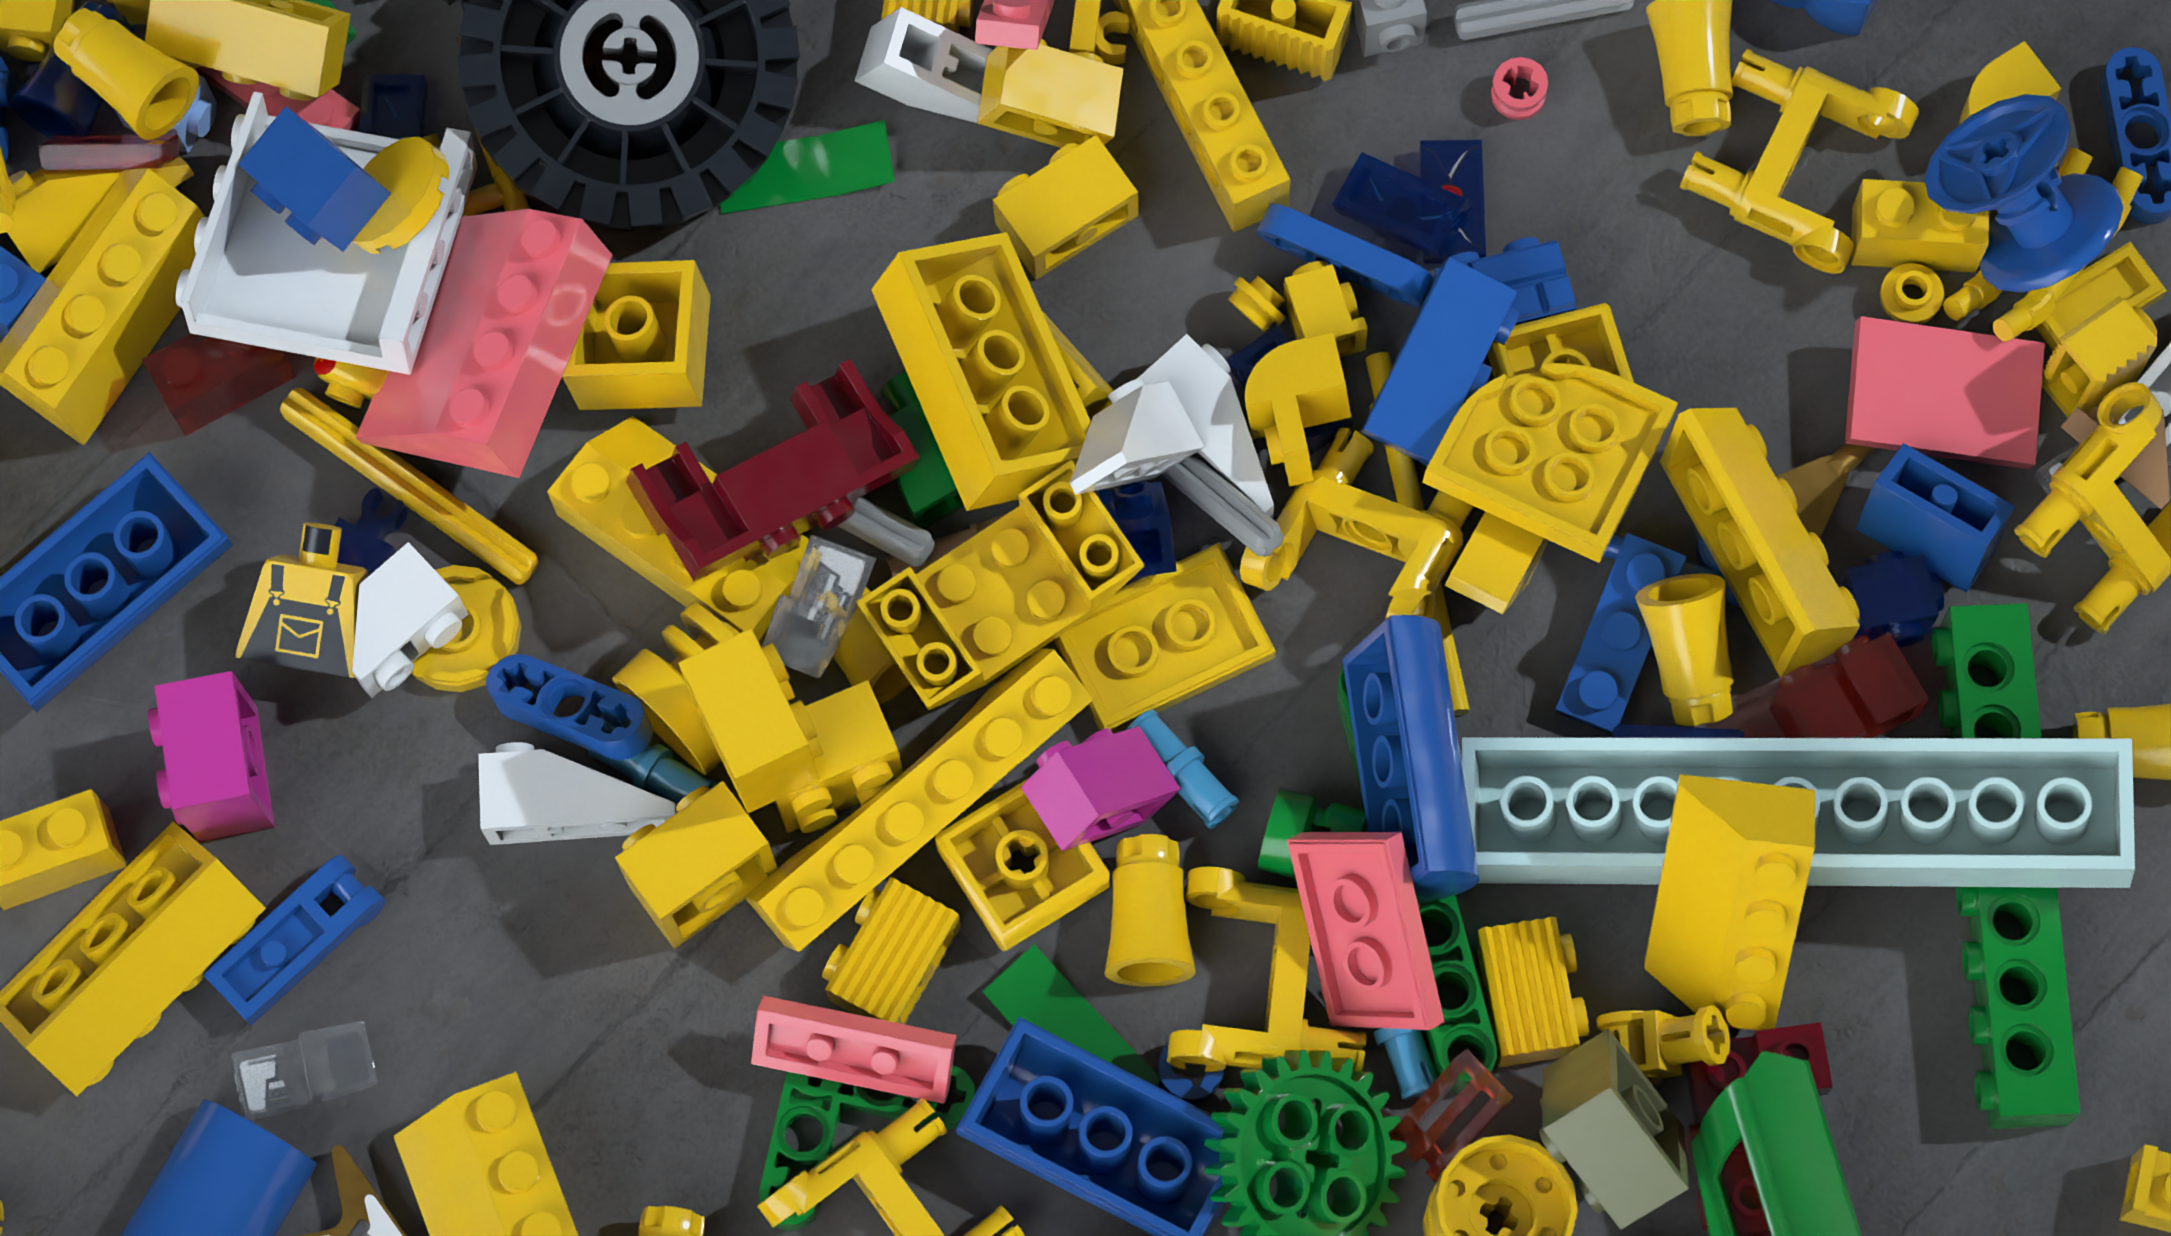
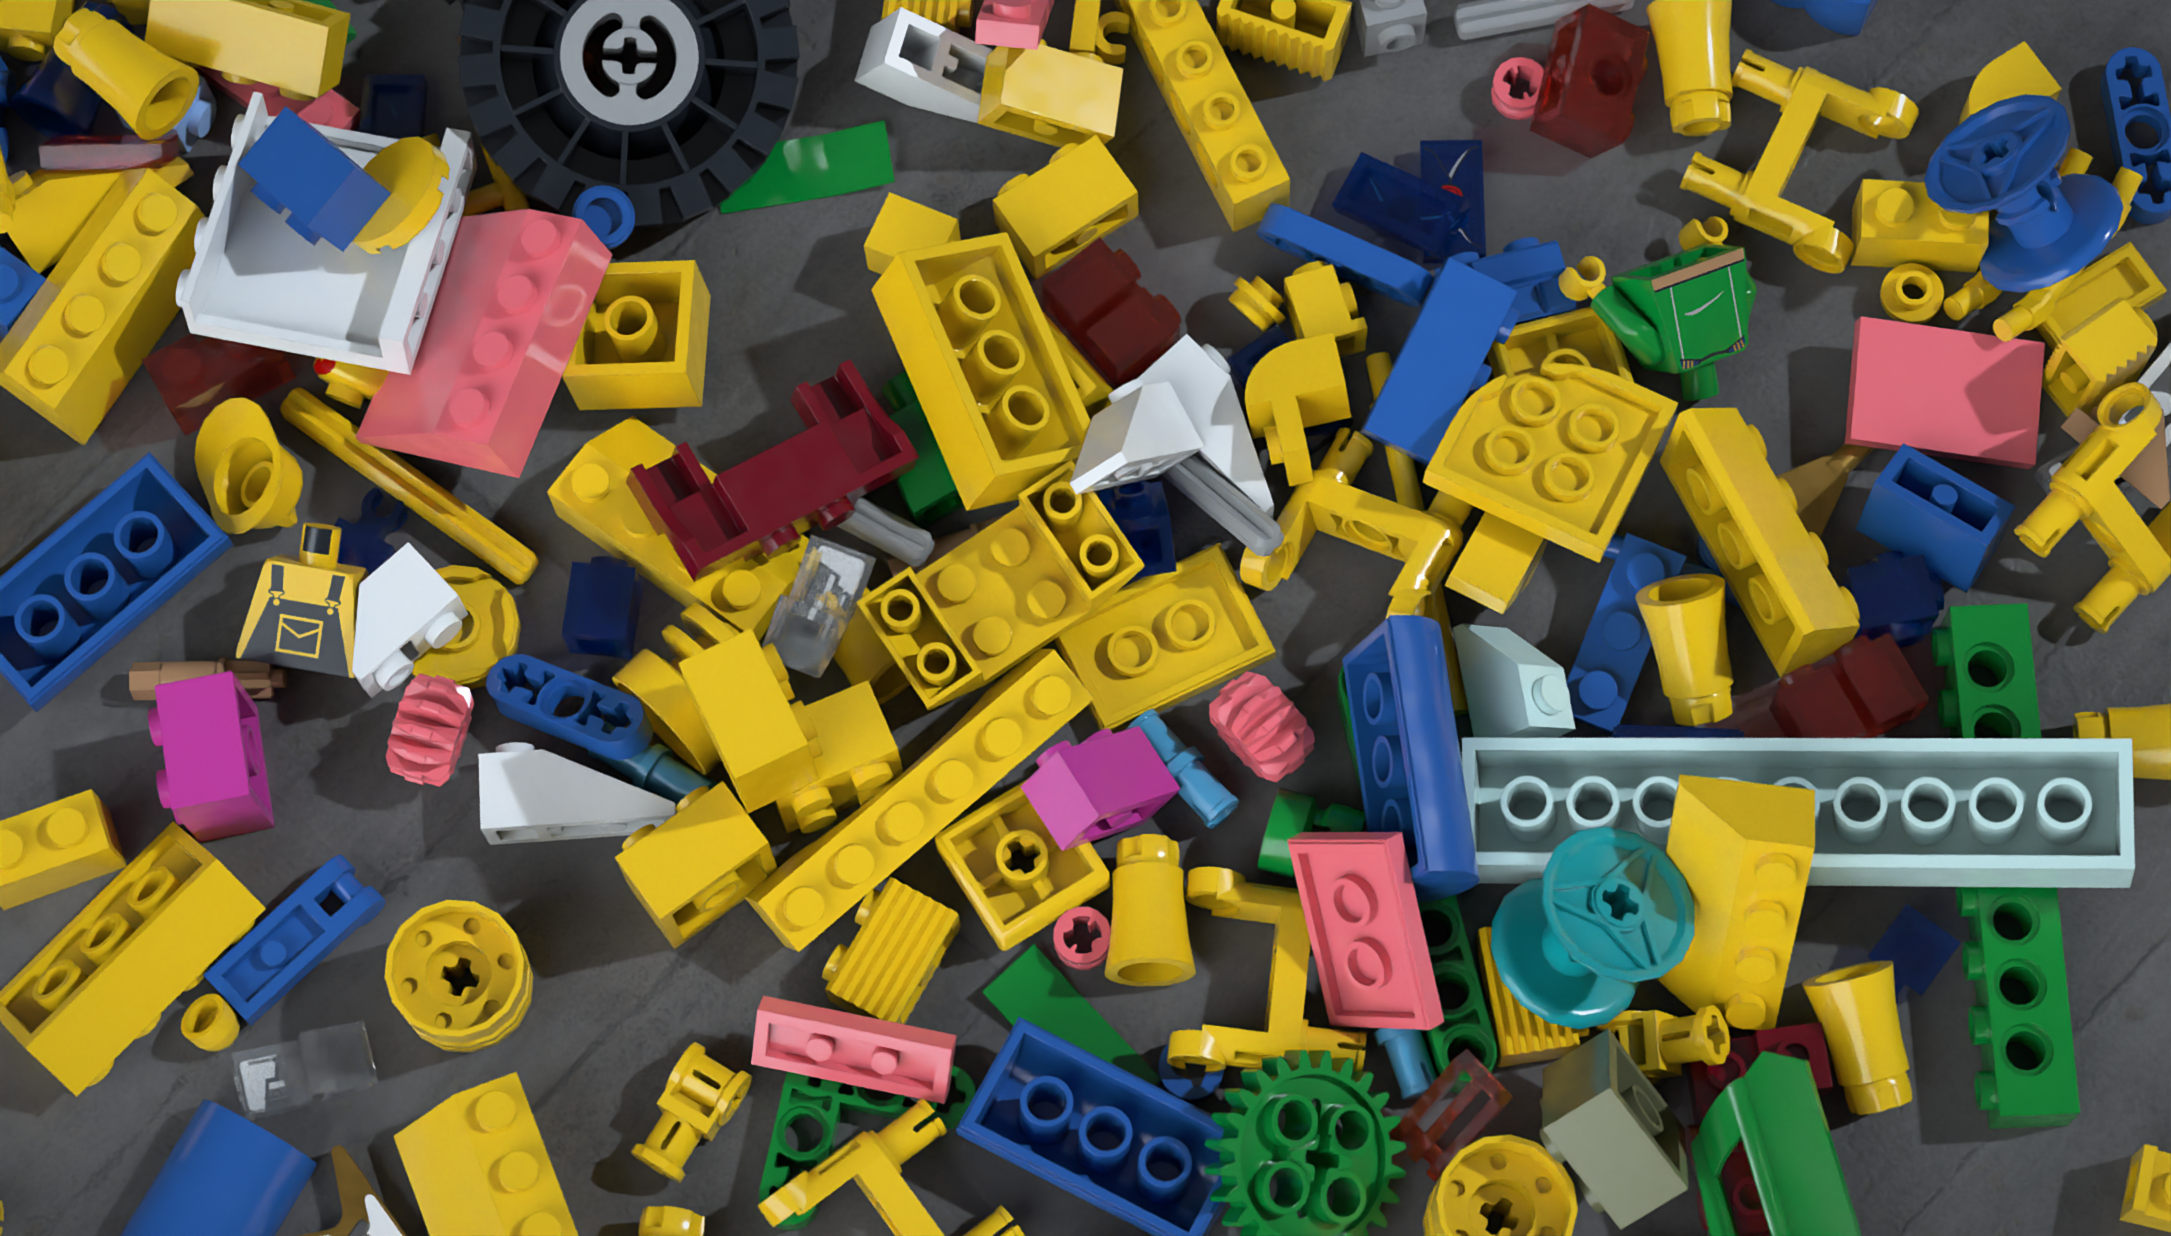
none -> medium nougat piece [129,657,287,701]
none -> yellow hinge [181,993,240,1052]
none -> yellow piece [194,398,303,535]
none -> coral gear [385,673,474,787]
none -> yellow wheel [385,900,534,1053]
none -> clear blue brick [561,556,643,659]
none -> blue tile [572,185,635,250]
none -> yellow connector [630,1042,752,1184]
none -> yellow brick [864,192,961,275]
none -> clear red piece [1042,237,1182,388]
none -> coral bush [1054,907,1111,970]
none -> coral gear [1209,671,1315,783]
none -> light aqua slope [1453,624,1576,738]
none -> teal piece [1491,826,1695,1029]
none -> clear red brick [1529,4,1650,158]
none -> green torso [1558,216,1757,401]
none -> yellow plant [1802,961,1913,1115]
none -> clear blue plate [1867,904,1961,1004]

